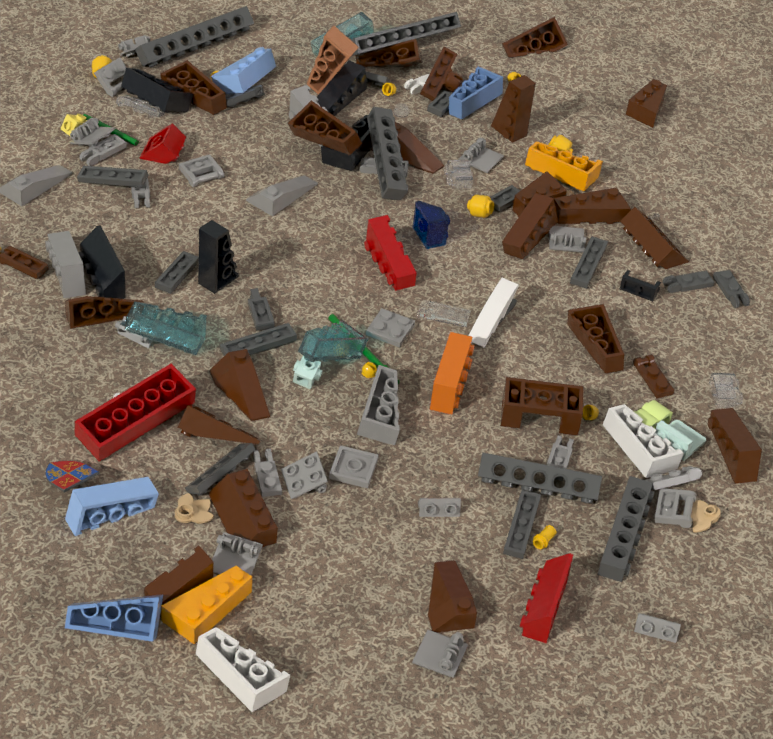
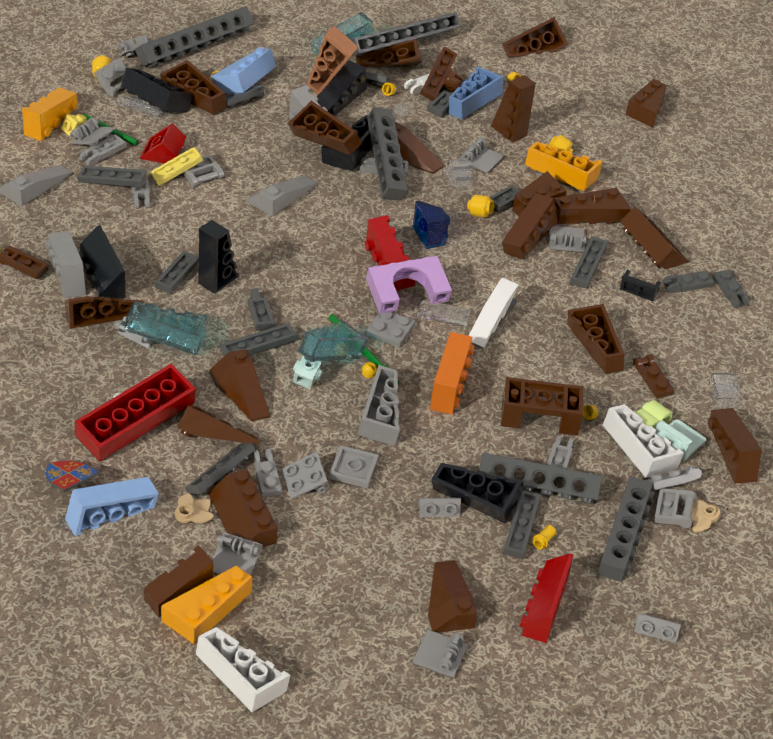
medium blue wedge [65,595,163,642] -> none
none -> light orange wedge [22,87,78,141]
none -> light yellow tile [150,147,204,186]
none -> lavender arch [366,256,452,314]
none -> black wedge [431,463,524,523]

